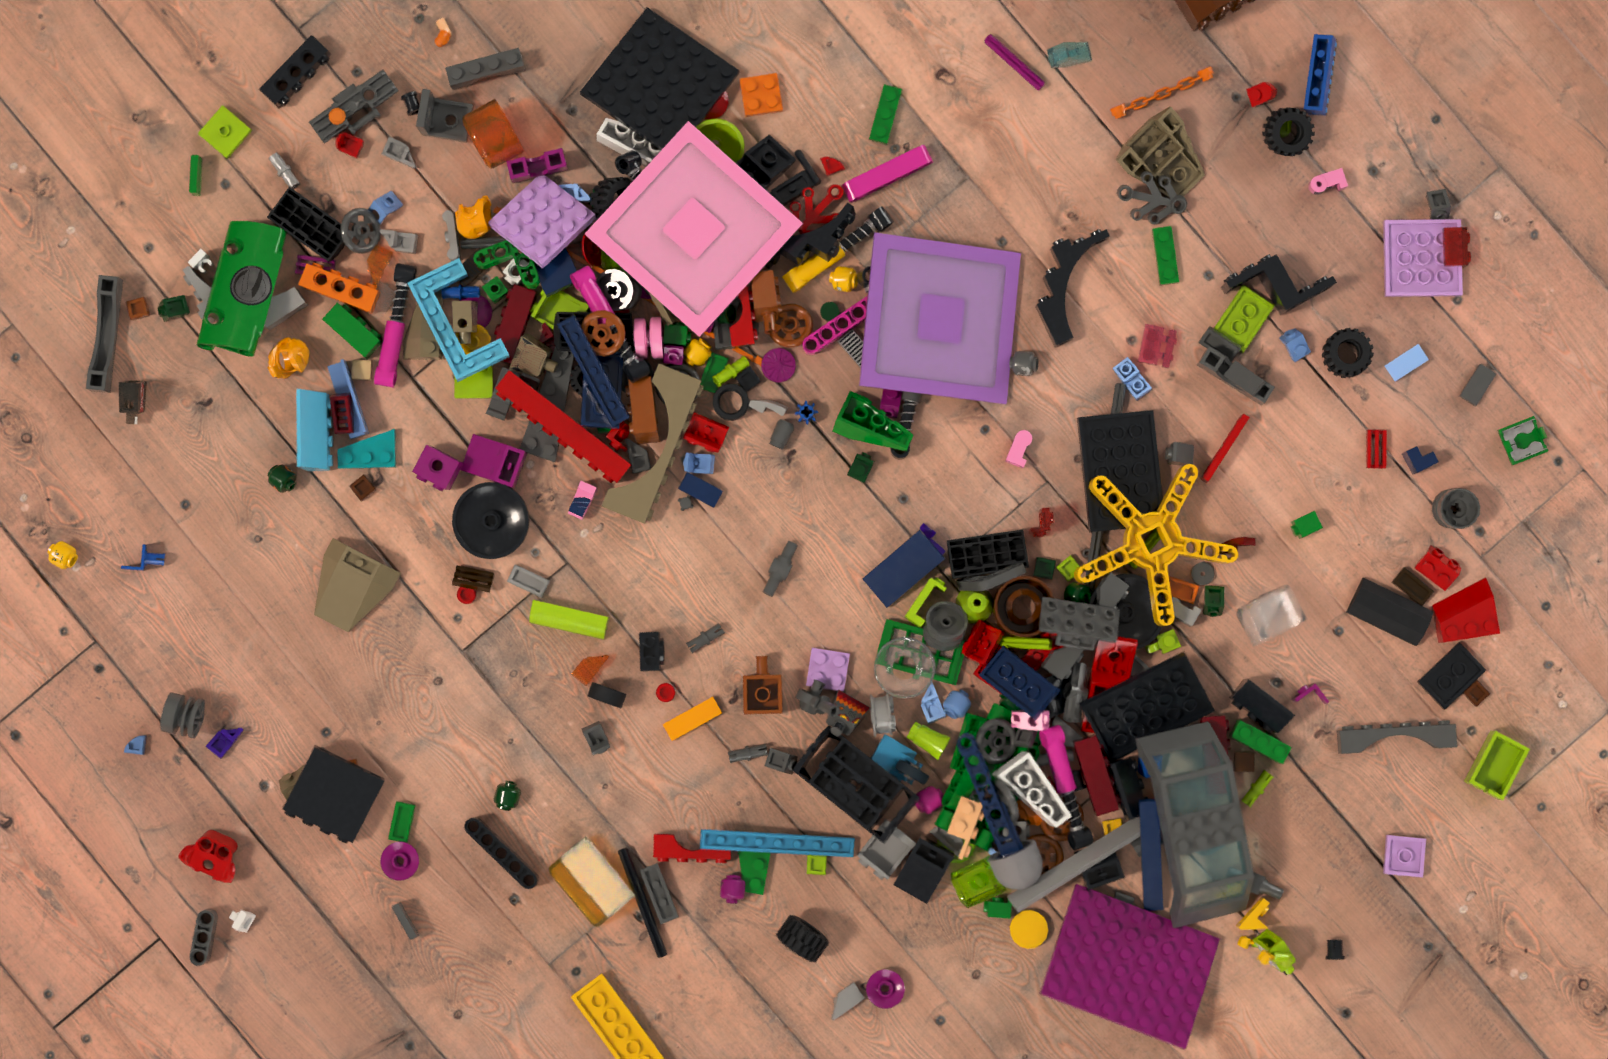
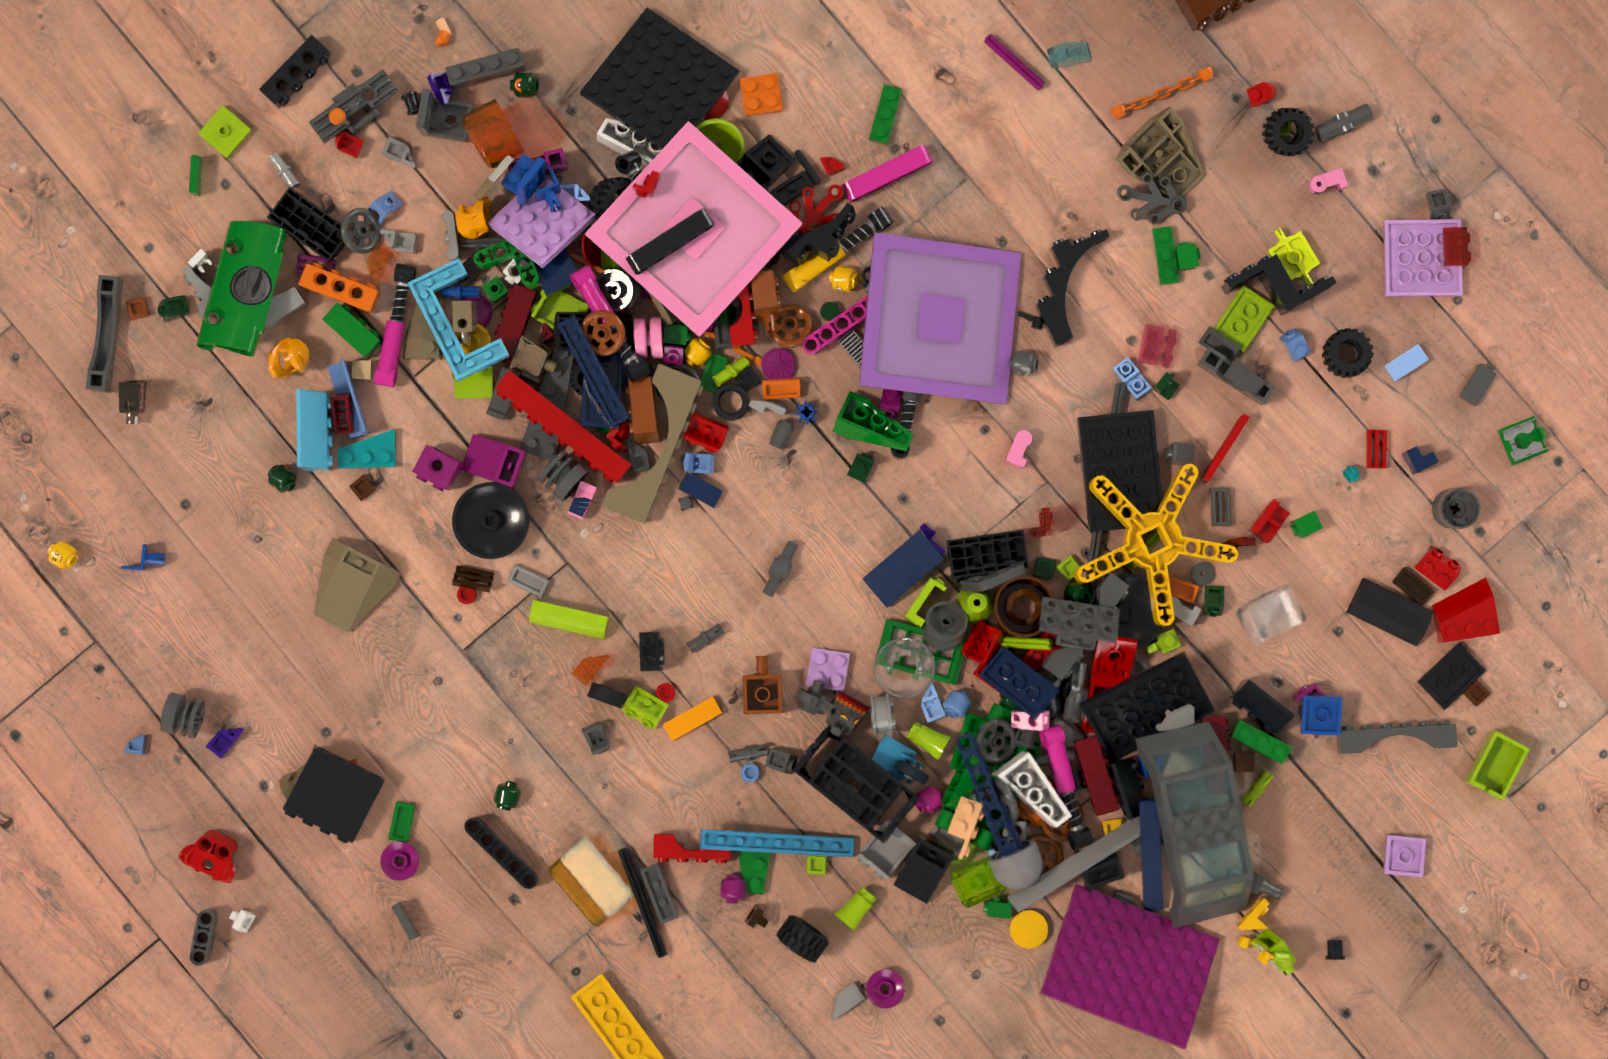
blue brick [1304,34,1337,116] -> none
none -> dark purple slope [427,72,455,106]
none -> dark tan tile [475,155,514,200]
none -> blue bracket [501,154,546,206]
none -> dark green head [510,73,539,98]
none -> blue bracket [535,166,562,212]
none -> dark grey wheel [538,450,589,502]
none -> lime bracket [622,686,669,730]
none -> black beam [625,208,715,275]
none -> red bracket [633,170,660,198]
none -> medium blue tile [741,763,760,783]
none -> dark brown tile [745,905,769,928]
none -> orange tile [762,377,801,400]
none -> lime plant [834,887,876,931]
none -> black hand [1018,311,1043,330]
none -> dark green bracket [1153,372,1179,400]
none -> light grey slope [1156,704,1194,731]
none -> green brick [1175,241,1201,272]
none -> dark grey tile [1210,488,1231,526]
none -> red panel [1248,499,1289,543]
none -> neon yellow plate [1267,227,1320,286]
none -> blue bracket [1298,695,1343,736]
none -> dark grey piece [1314,103,1374,142]
none -> teal plate [1343,465,1360,483]

